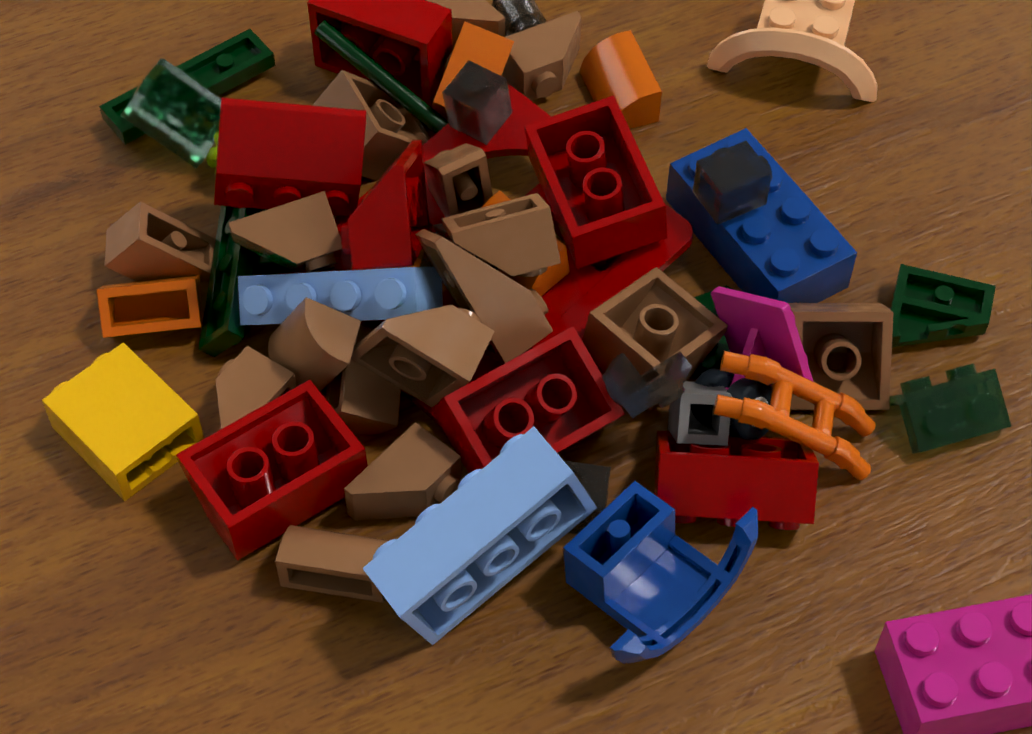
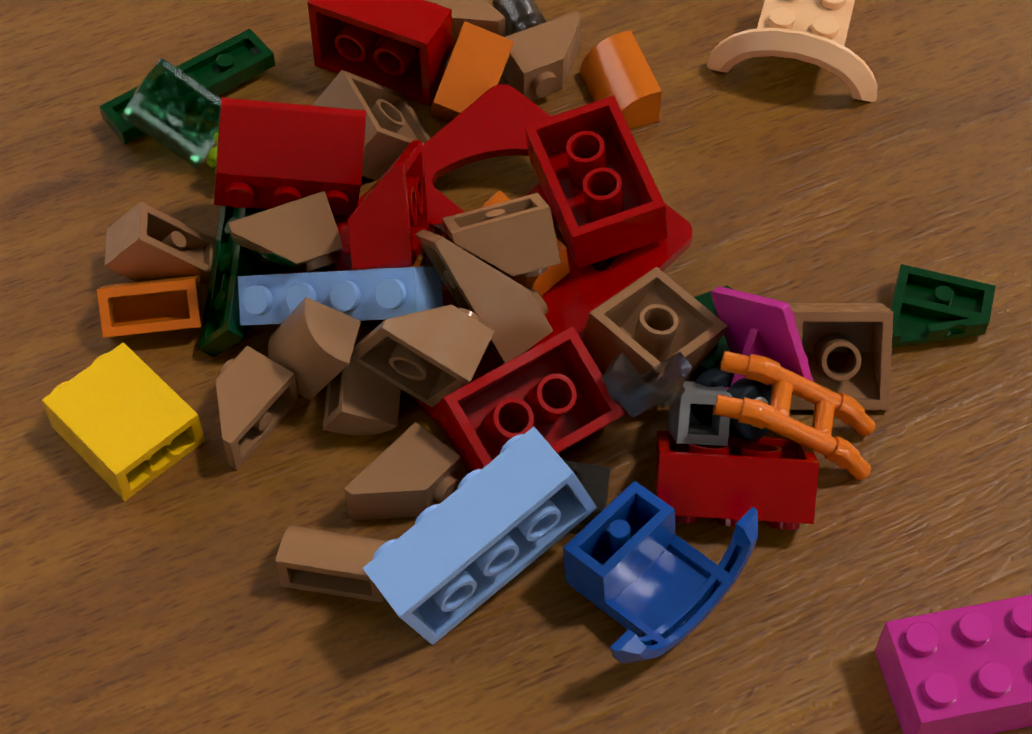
red slope [176,380,368,561] -> none
dark green bar [314,20,449,134] -> none
medium nougat slope [424,143,493,217] -> none
clear smoke brick [442,60,512,145] -> none
blue brick [666,128,857,303] -> none
clear smoke brick [693,141,772,225] -> none
clear green bracket [889,363,1011,453] -> none

